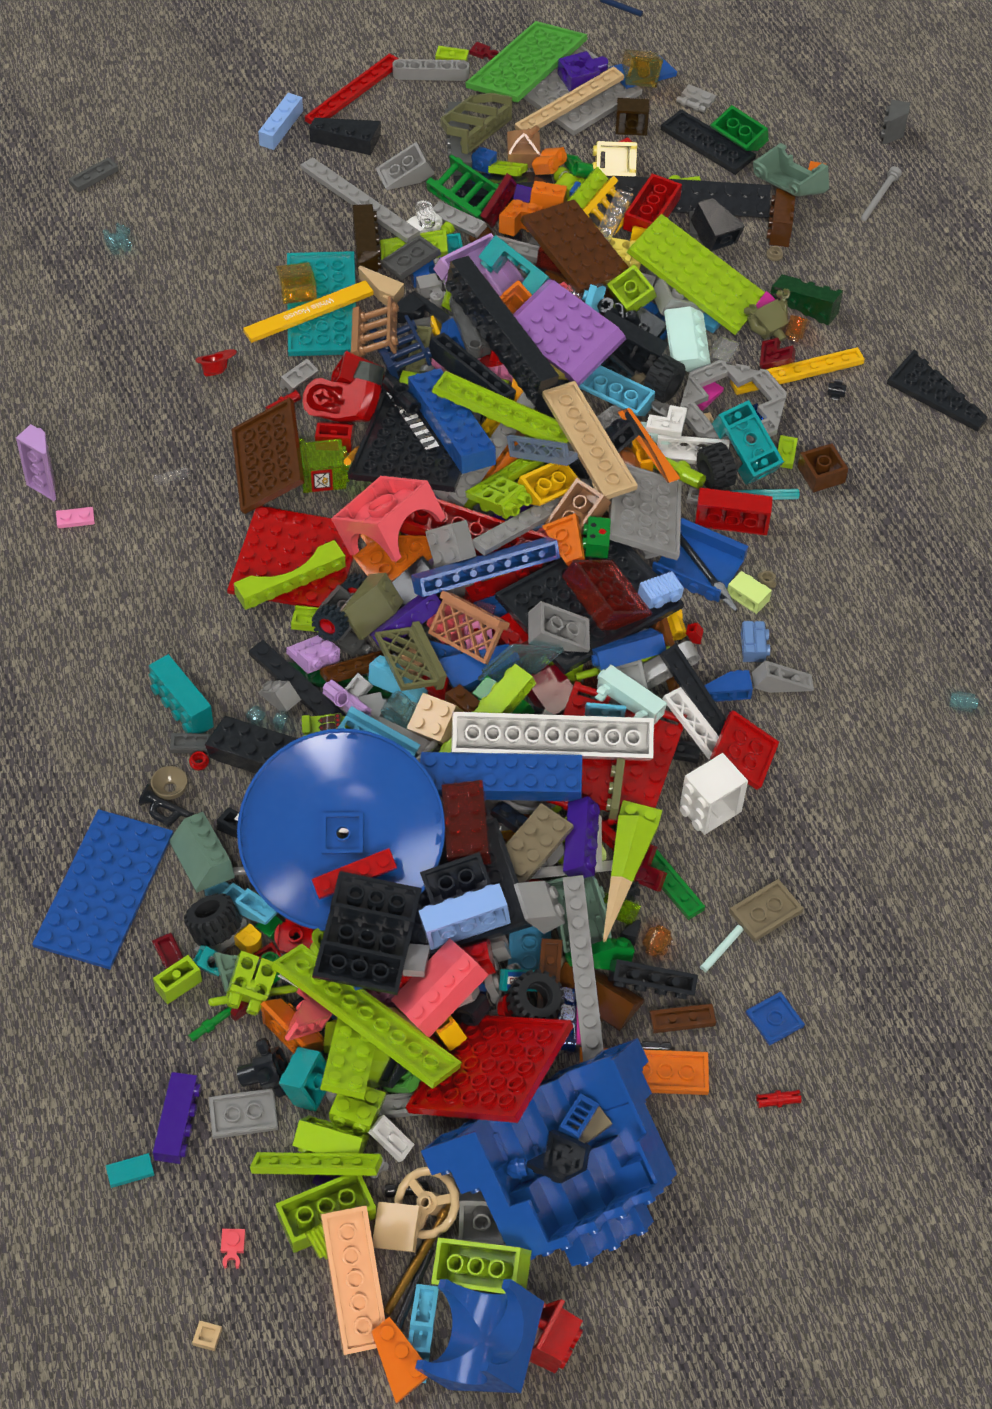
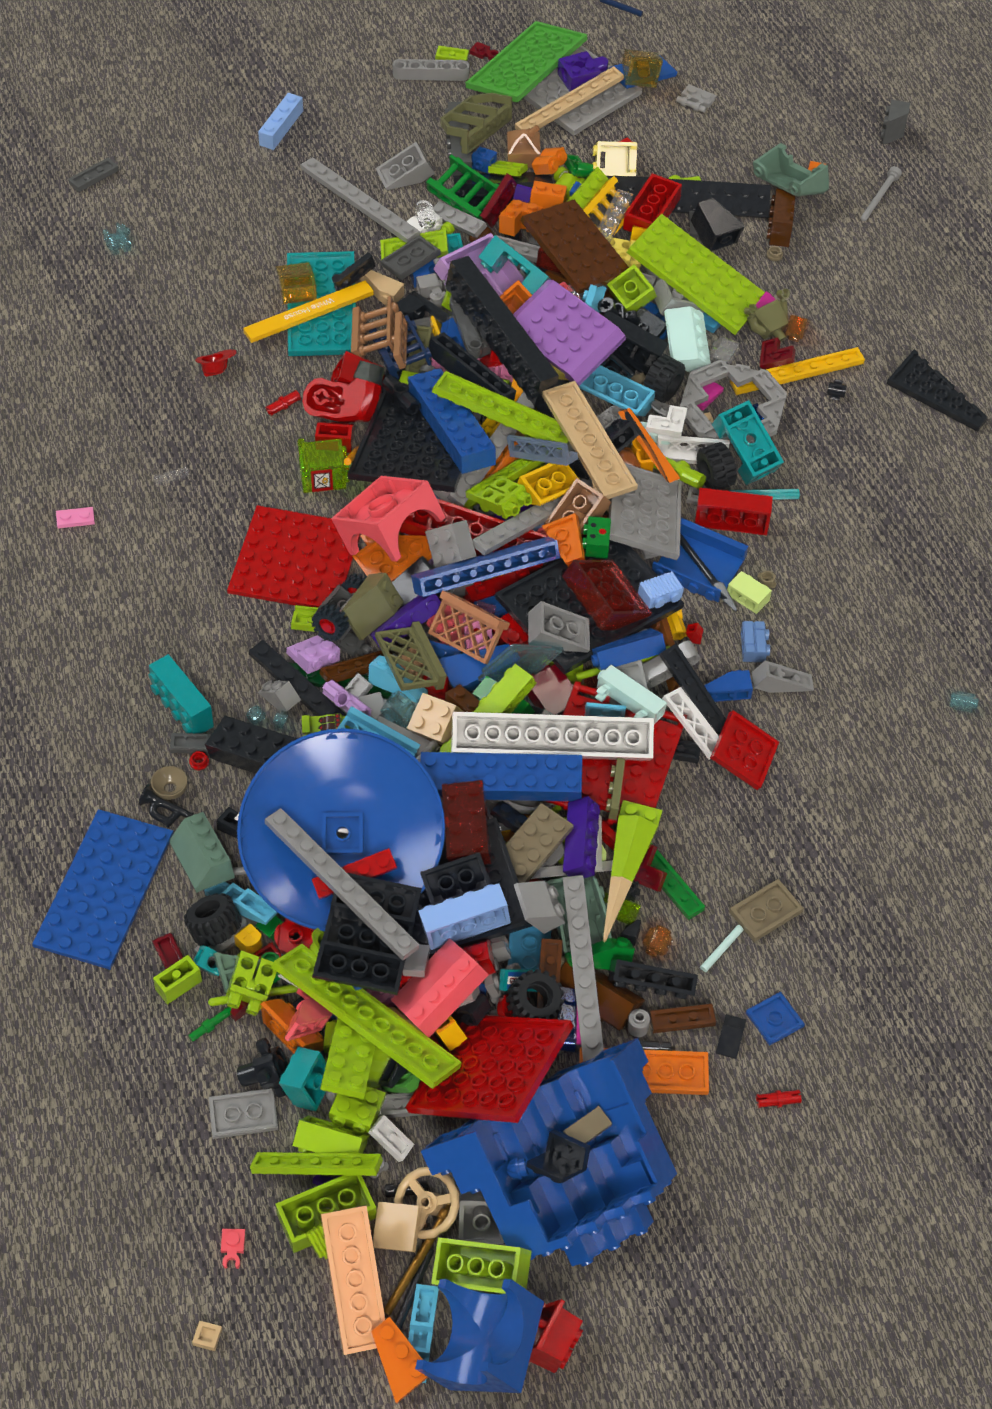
lavender slope [16,424,56,501] -> none
teal tile [105,1153,155,1188] -> none
dark purple brick [153,1072,201,1164] -> none
reddish brown plate [231,397,305,514] -> none
lime arch [234,540,346,610] -> none
light grey hinge [280,359,319,394] -> none
red plate [305,53,399,125] -> none
black wedge [309,117,381,155] -> none
dark brown brick [353,204,381,276] -> none
sticker [387,393,439,450] -> none
blue slope [558,1093,600,1140] -> none
dark brown brick [615,98,649,136] -> none
black plate [660,109,756,175] -> none
white container [680,753,748,835] -> none
green slope [710,105,769,151] -> none
dark green wedge [770,274,843,326] -> none
lime plate [778,435,798,469] -> none
reddish brown brick [797,443,848,493] -> none
none -> light grey plate [265,808,419,961]
none -> black plate [332,252,375,291]
none -> medium nougat tile [393,311,408,369]
none -> light grey brick [627,1009,650,1037]
none -> black slope [716,1014,746,1059]

